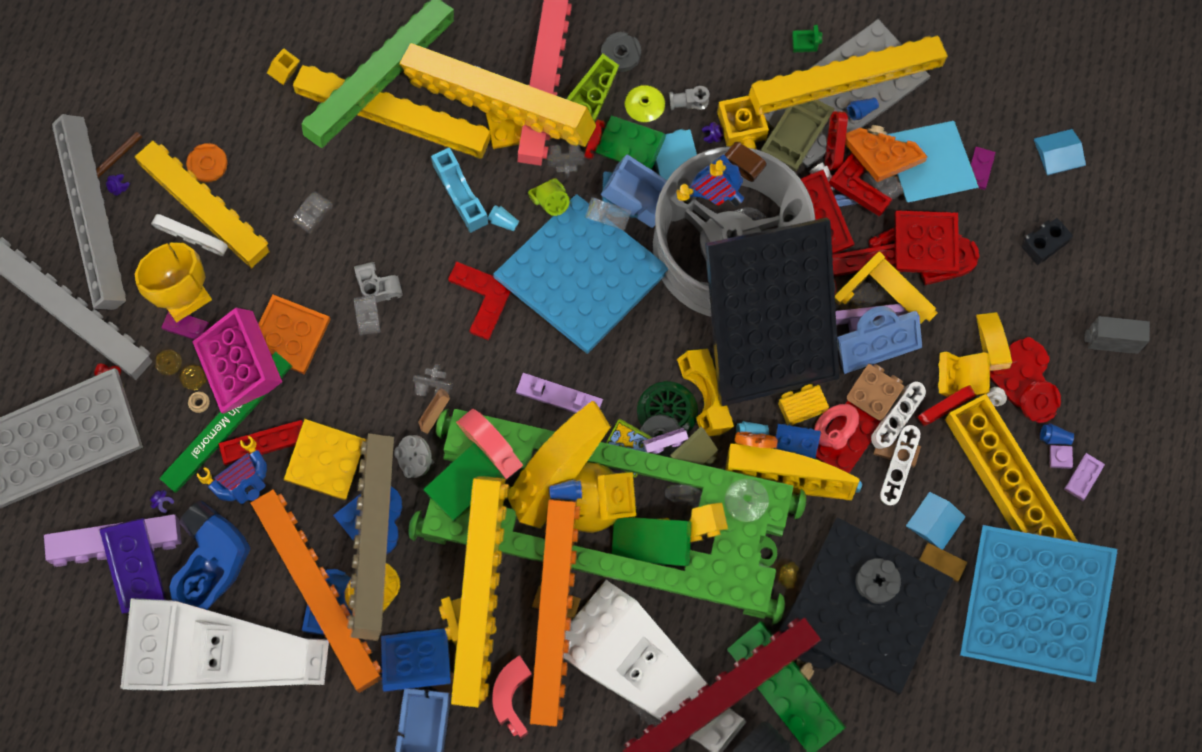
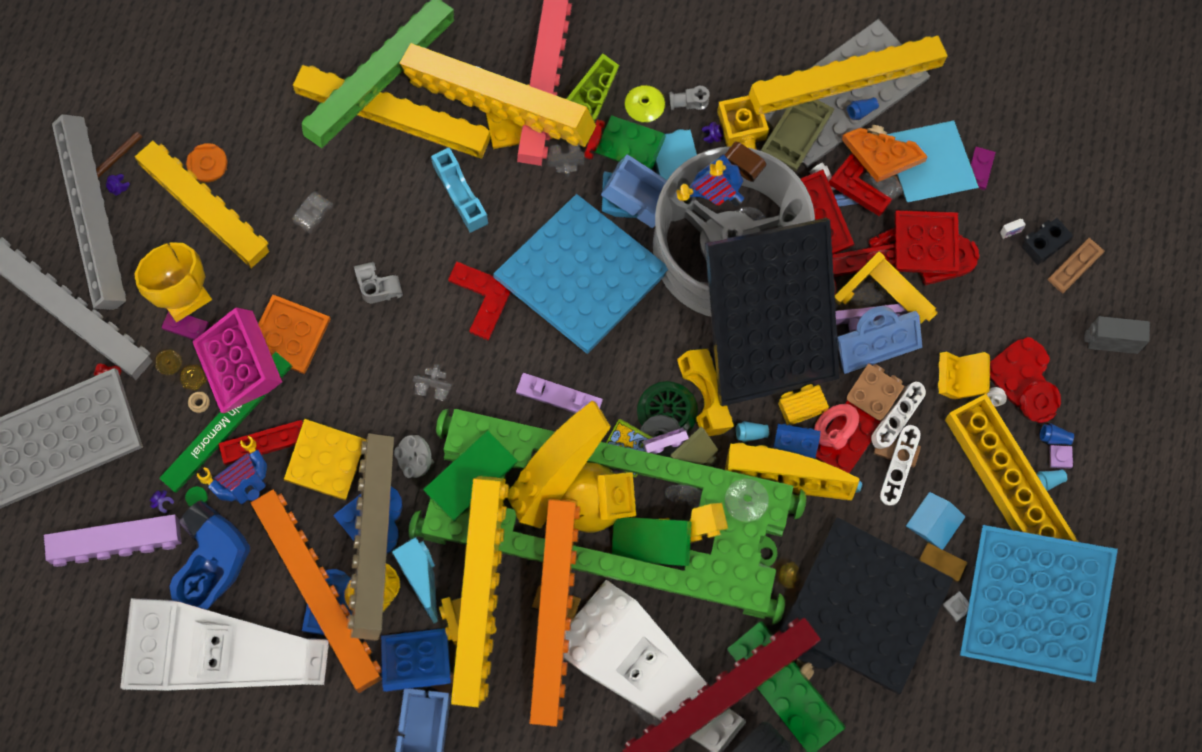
dark purple plate [99,518,166,614] -> none
white beam [151,214,228,256] -> none
yellow brick [267,48,300,85] -> none
clear beam [354,295,381,336] -> none
medium nougat tile [418,388,450,434] -> none
coral arch [456,409,523,479] -> none
medium azure cone [488,205,519,232] -> none
coral arch [493,655,533,738] -> none
lime piece [528,179,570,216] -> none
blue cone [549,479,582,501] -> none
clear plate [585,197,632,230] -> none
dark grey plate [601,32,641,72] -> none
orange tile [734,432,778,448] -> none
green bracket [792,25,822,52] -> none
red beam [825,111,848,171] -> none
dark grey plate [856,559,901,604] -> none
red beam [918,385,976,427] -> none
yellow slope [976,312,1012,371] -> none
dark azure slope [1034,129,1086,175] -> none
lavender plate [1064,453,1105,501] -> none
none -> green tile [185,487,208,507]
none -> medium azure slope [392,537,438,623]
none -> light grey tile [942,591,969,622]
none -> white tile [1000,219,1025,239]
none -> medium azure cone [1036,469,1067,491]
none -> medium nougat tile [1048,238,1105,293]

